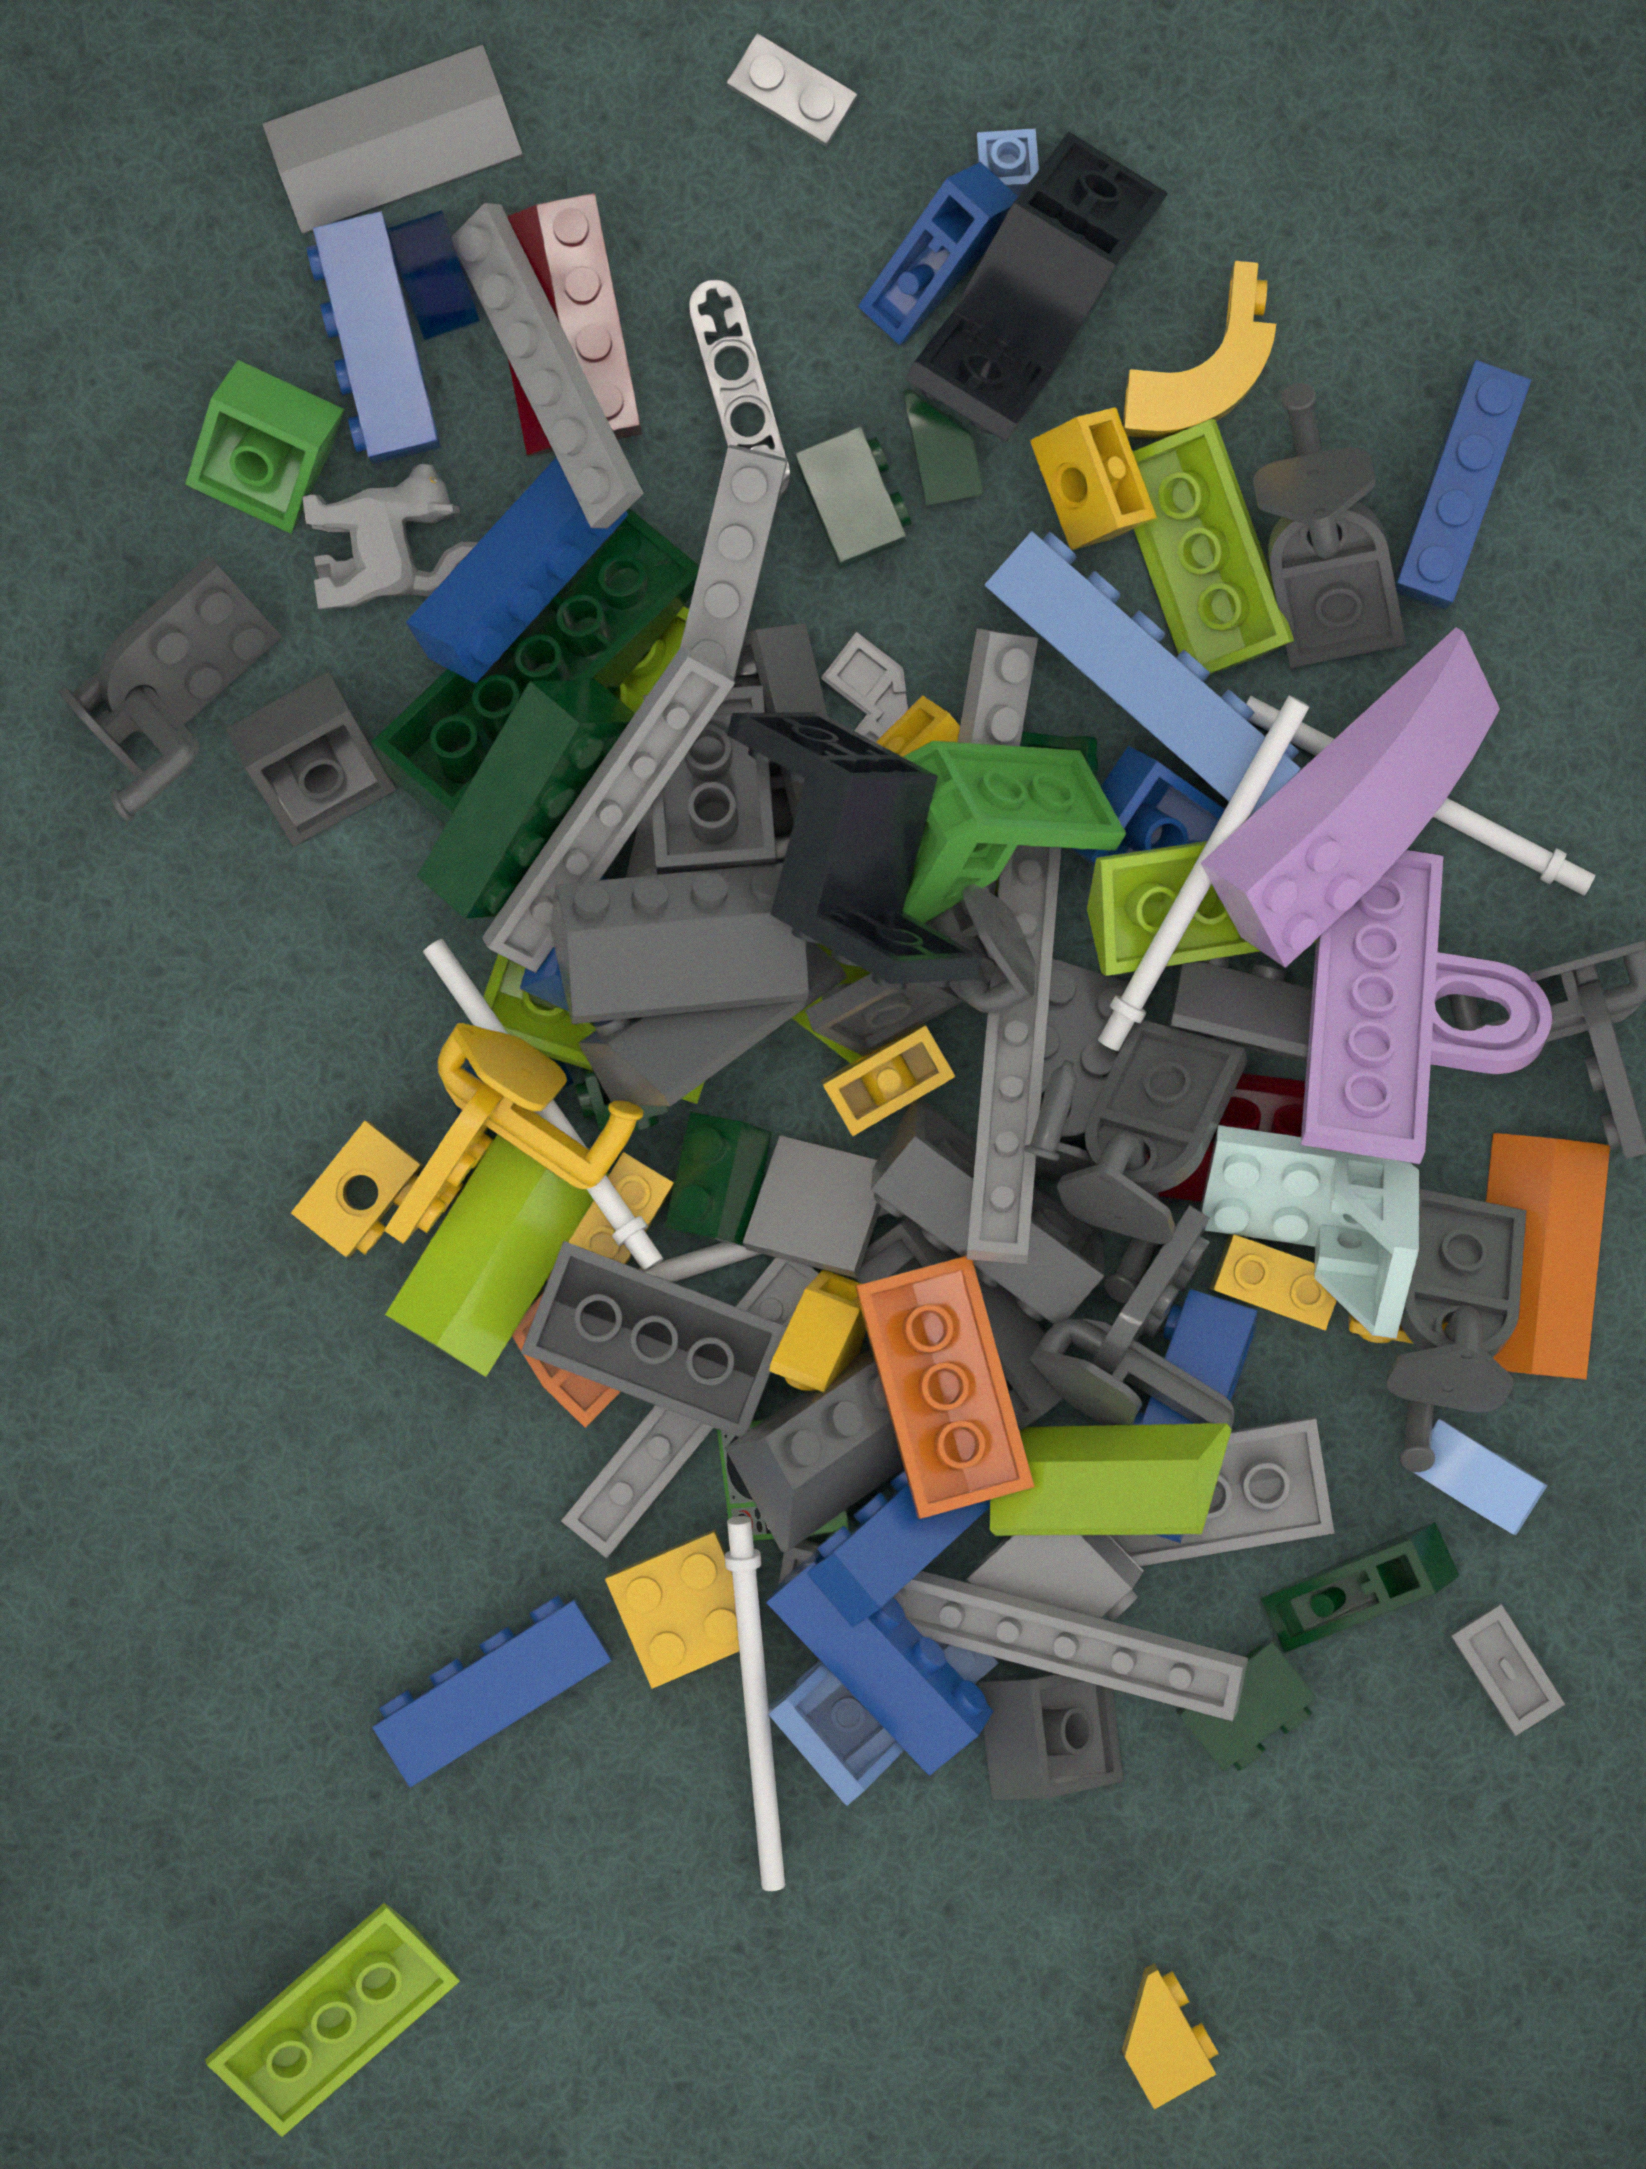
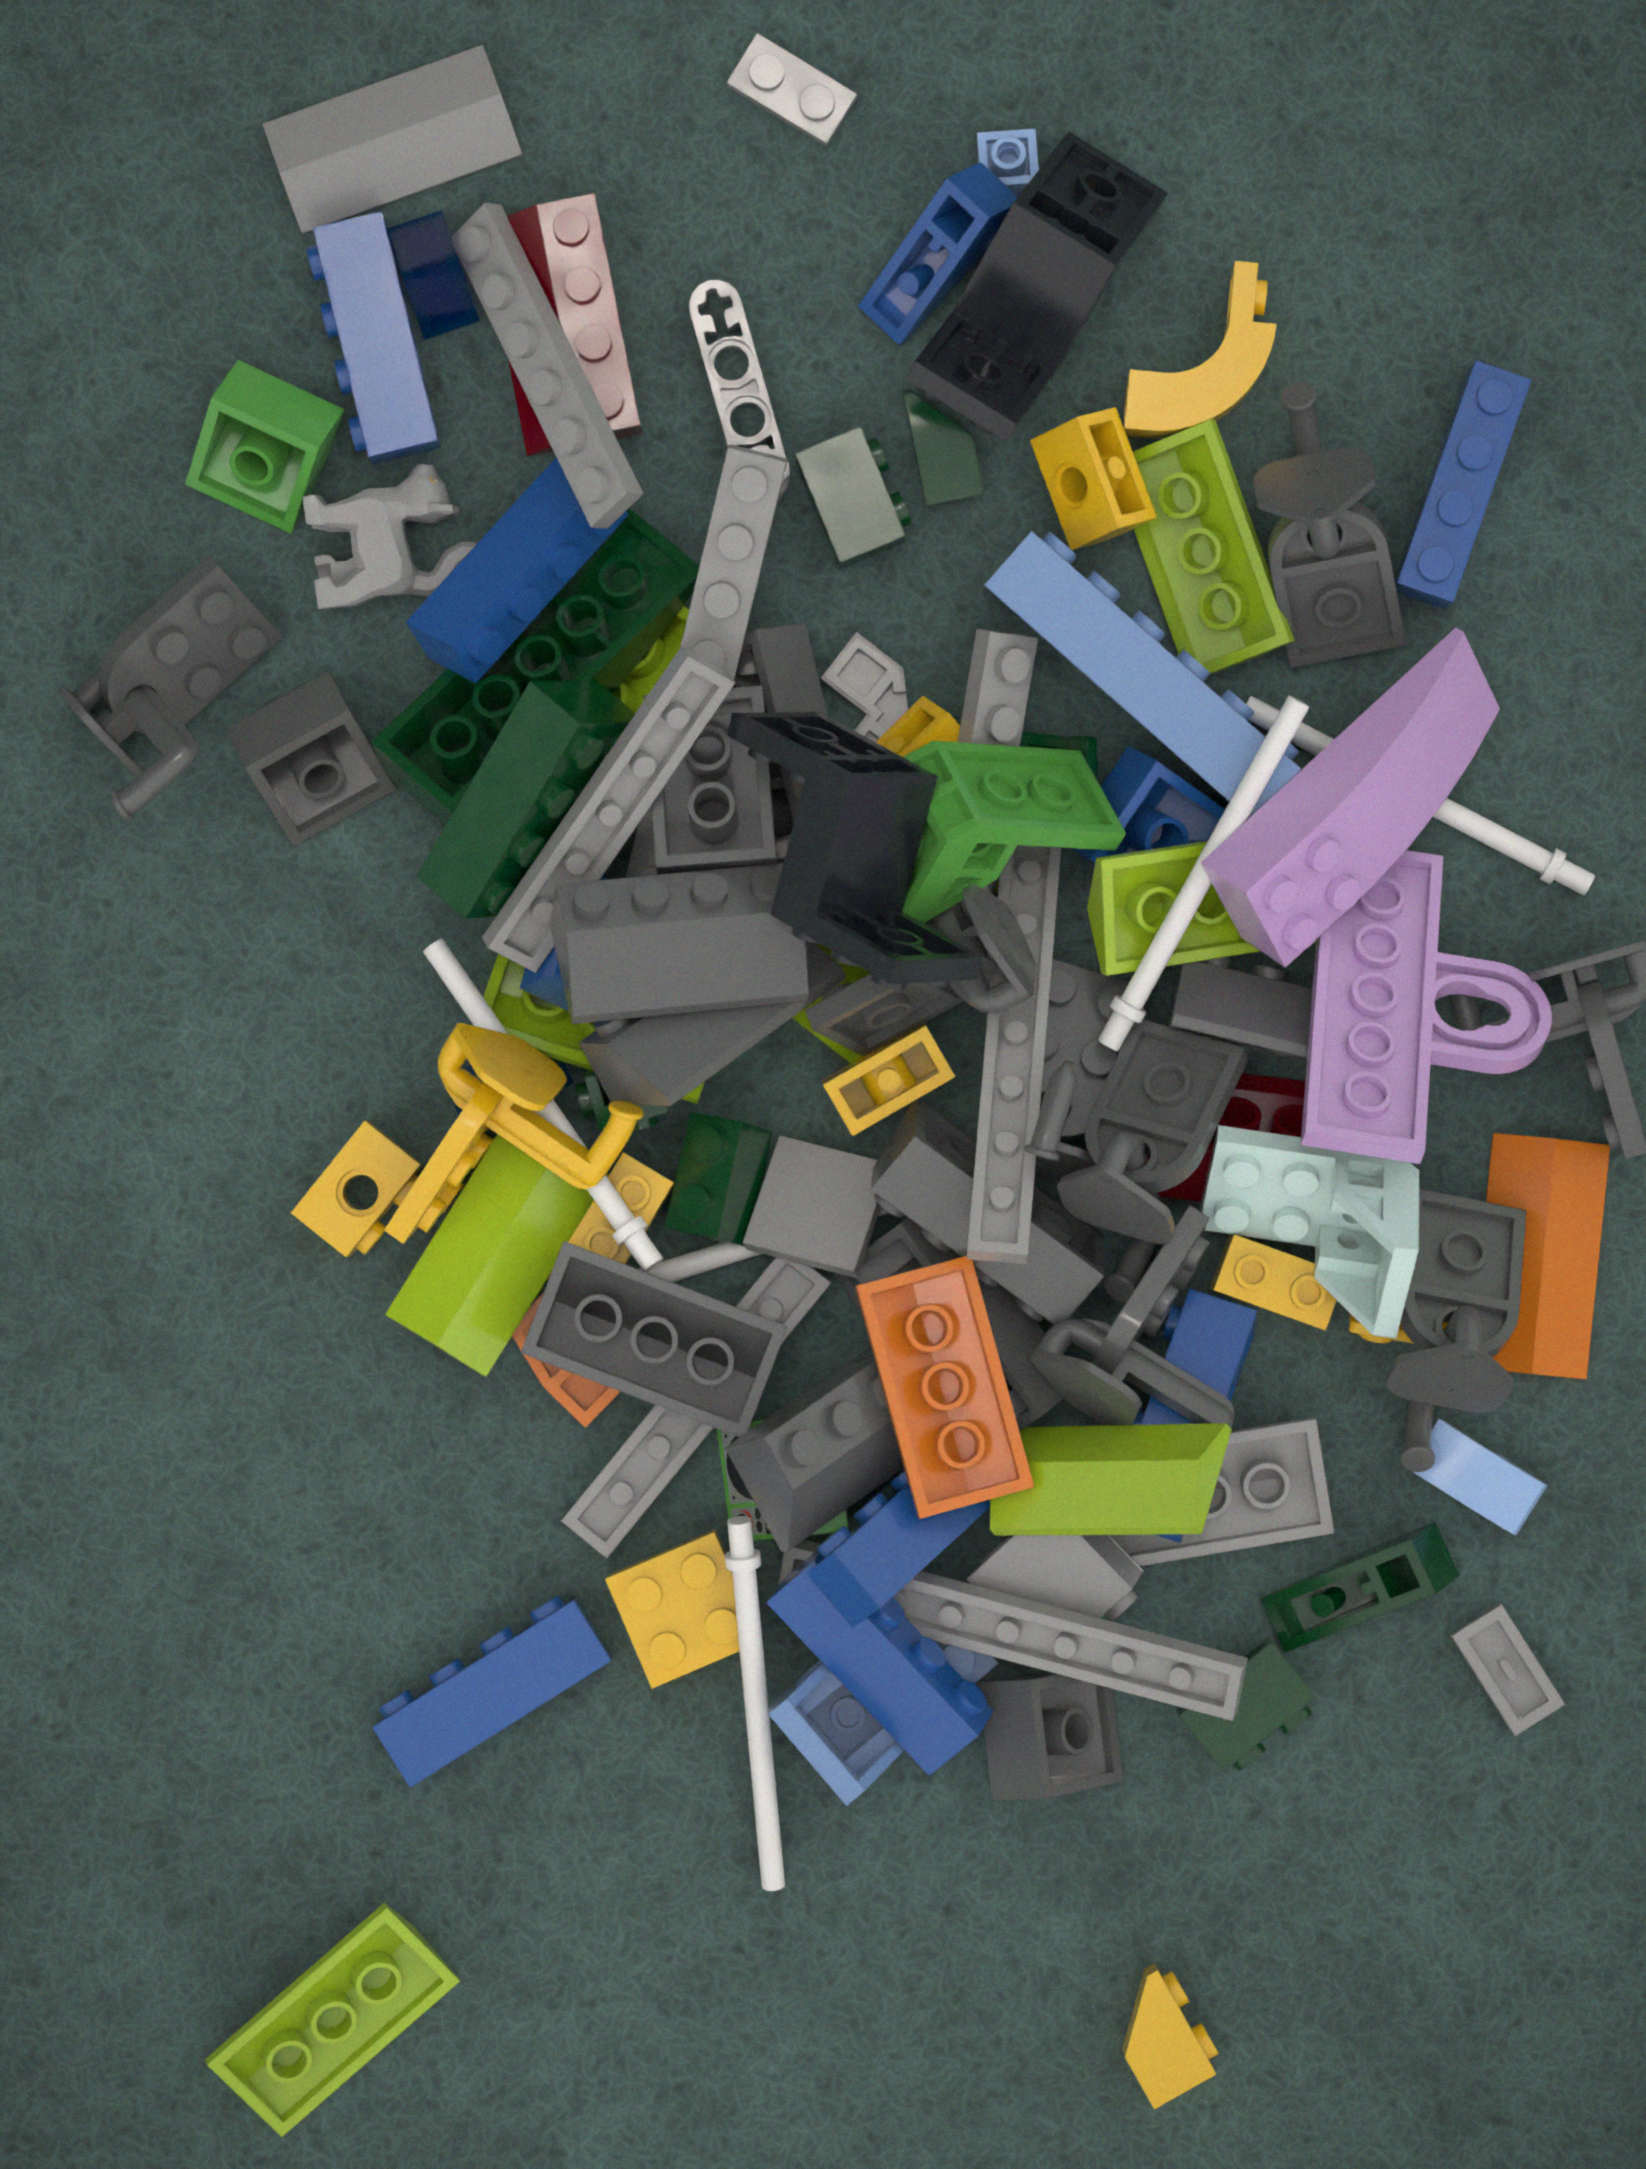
yellow slope [769,1270,866,1392] -> none

